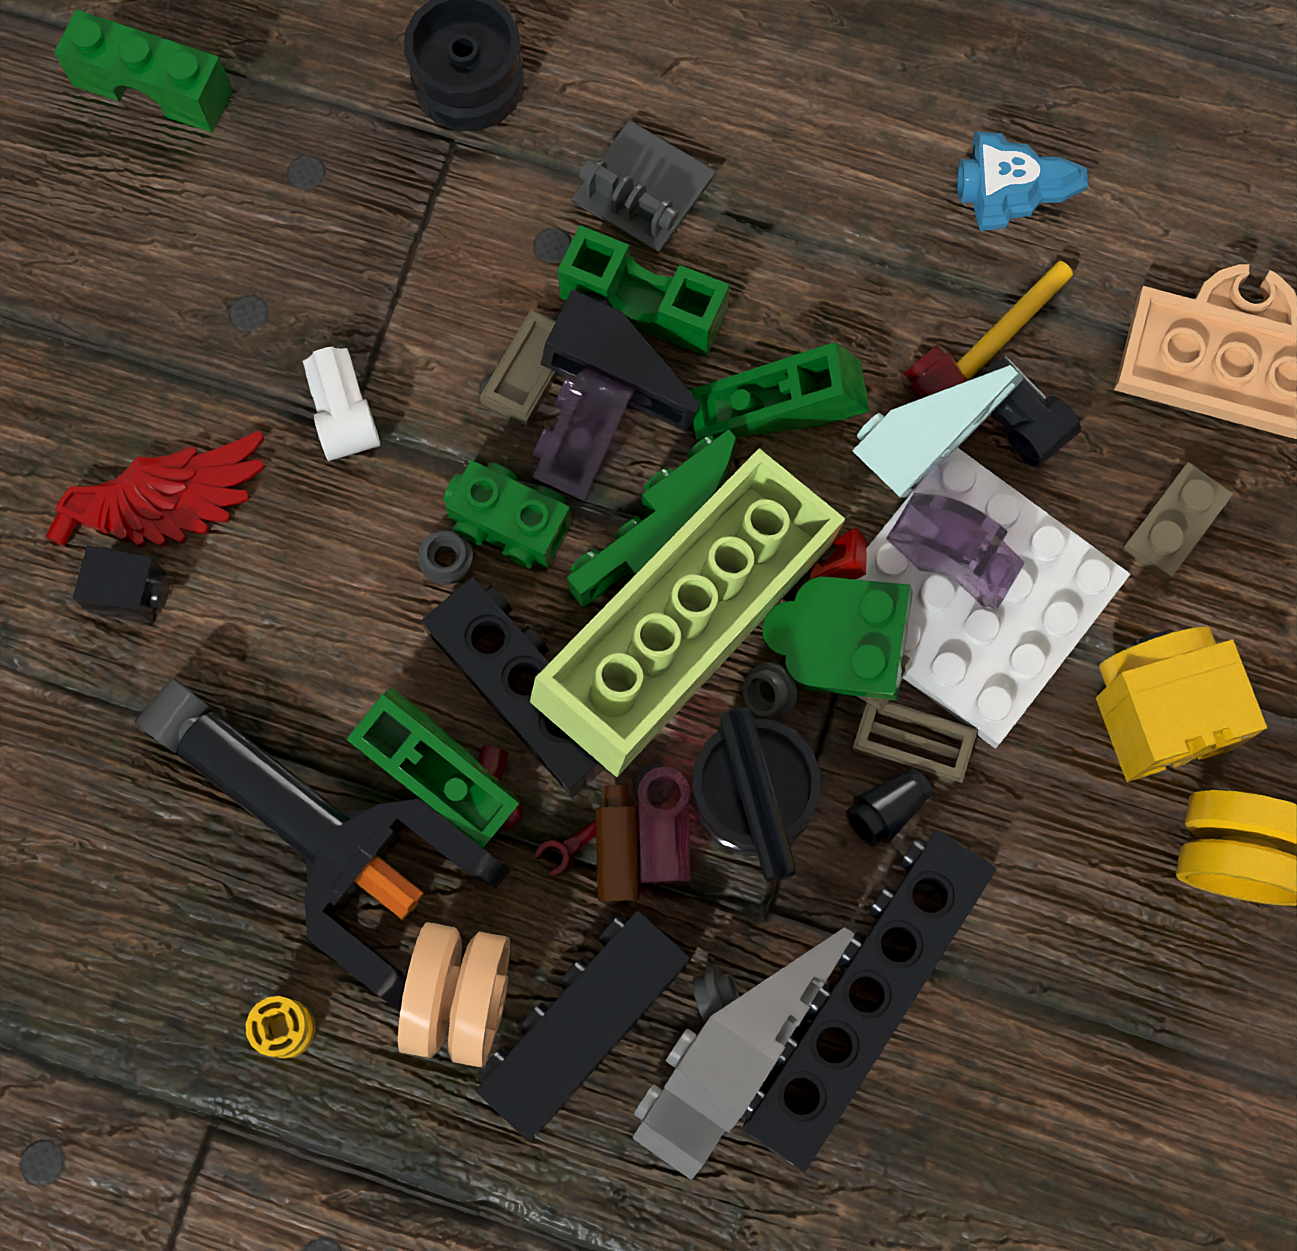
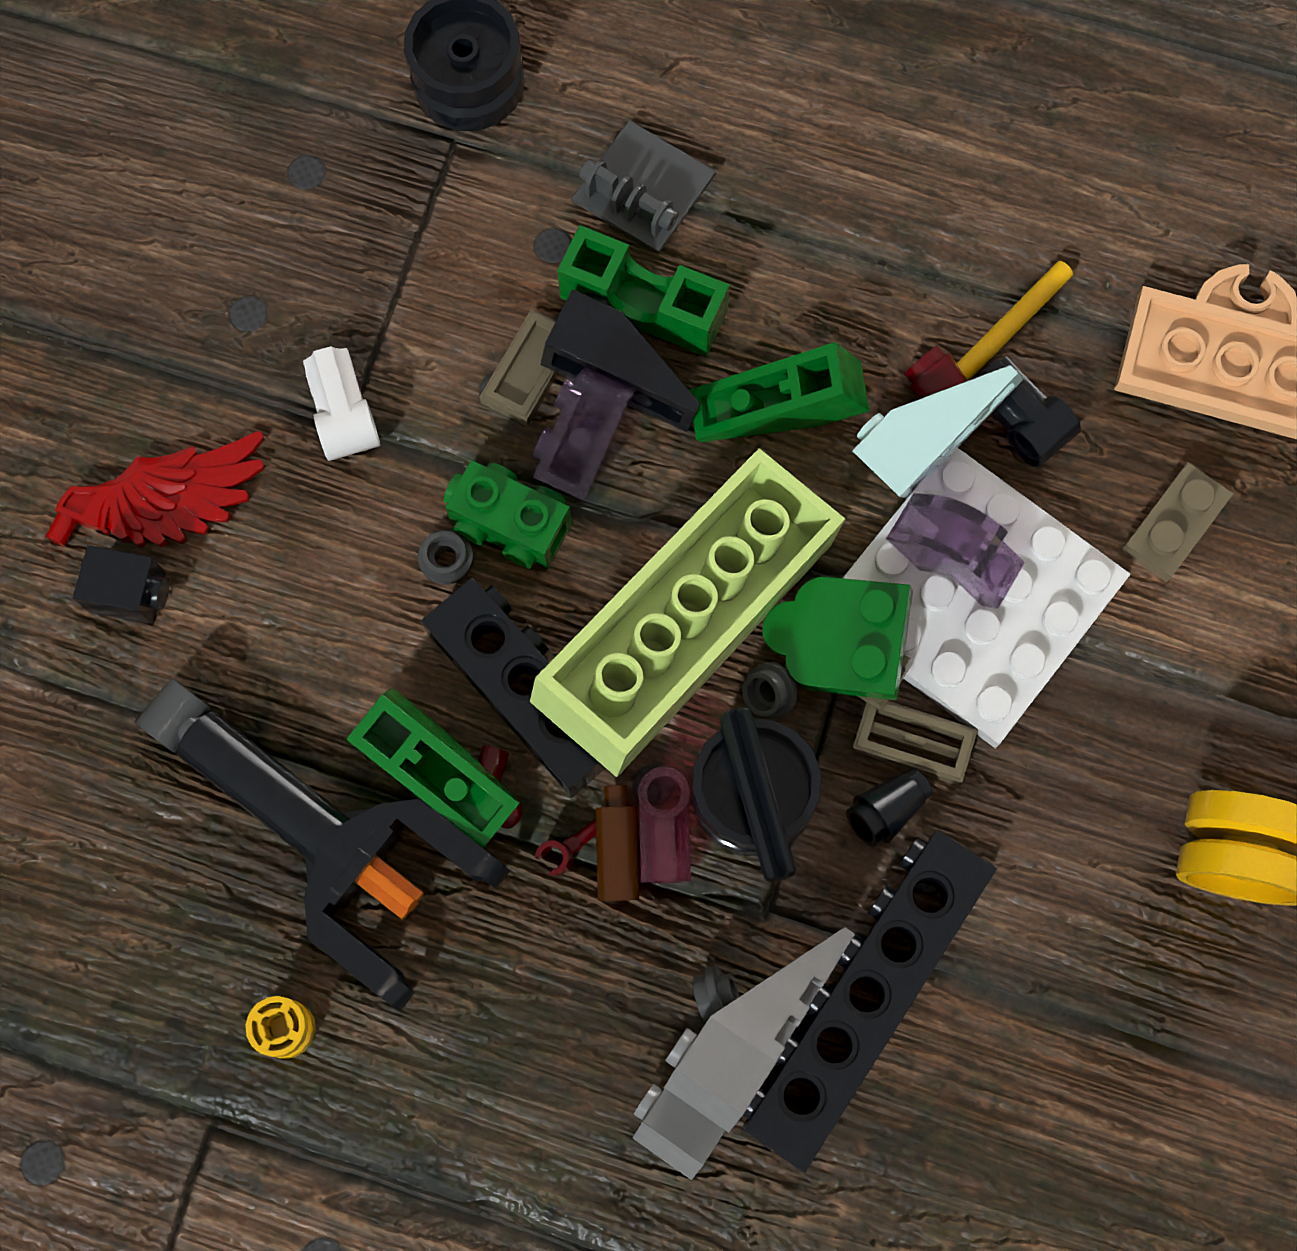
green arch [54,9,233,133] -> none
light nougat wheel [398,922,510,1068] -> none
black brick [475,910,690,1142] -> none
green slope [567,429,736,609] -> none
red tile [809,528,867,580] -> none
dark azure rock [957,131,1088,231] -> none
yellow piece [1096,627,1267,782] -> none

